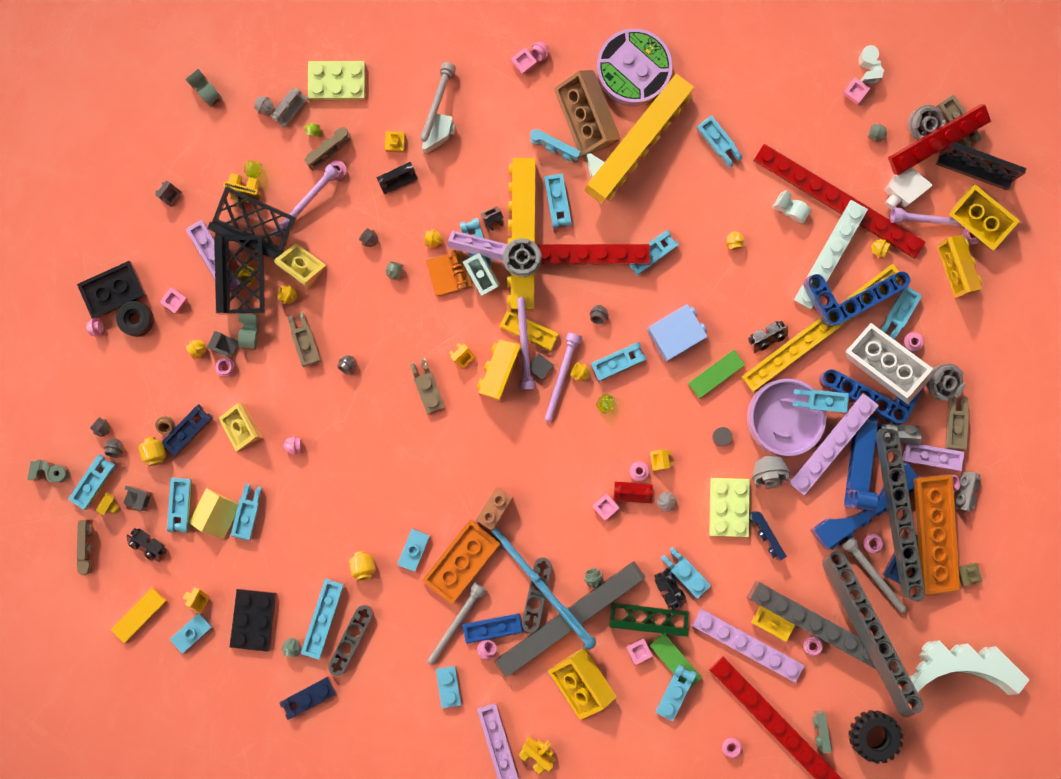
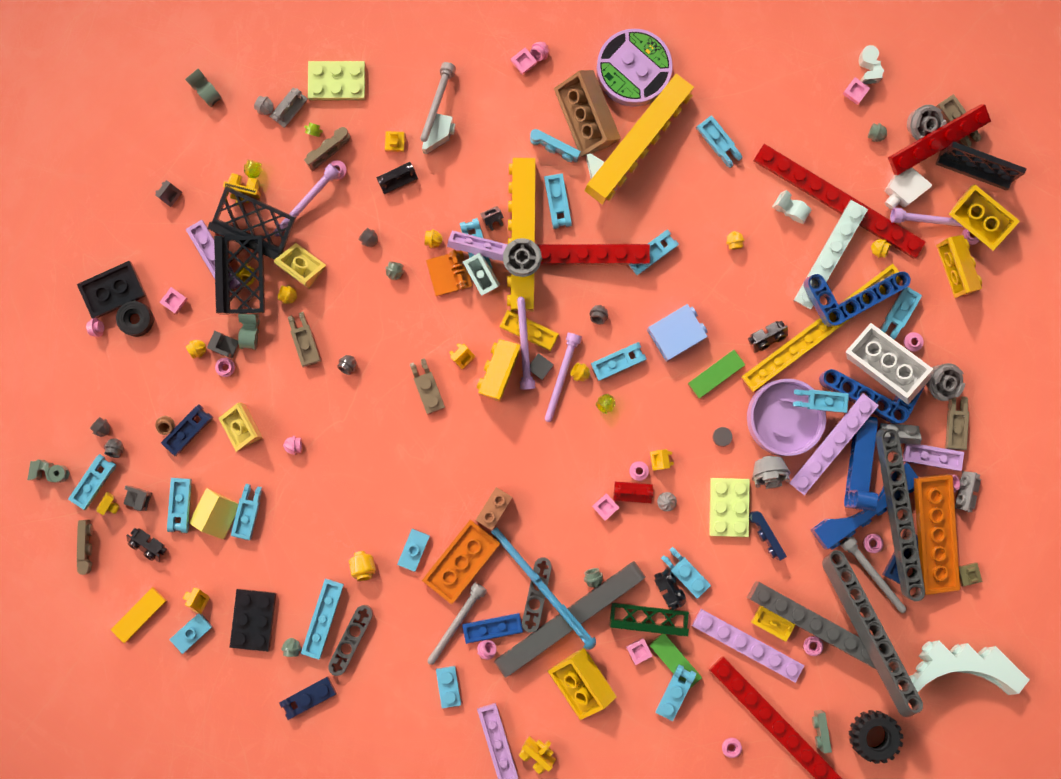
yellow head [138,436,167,466] -> none

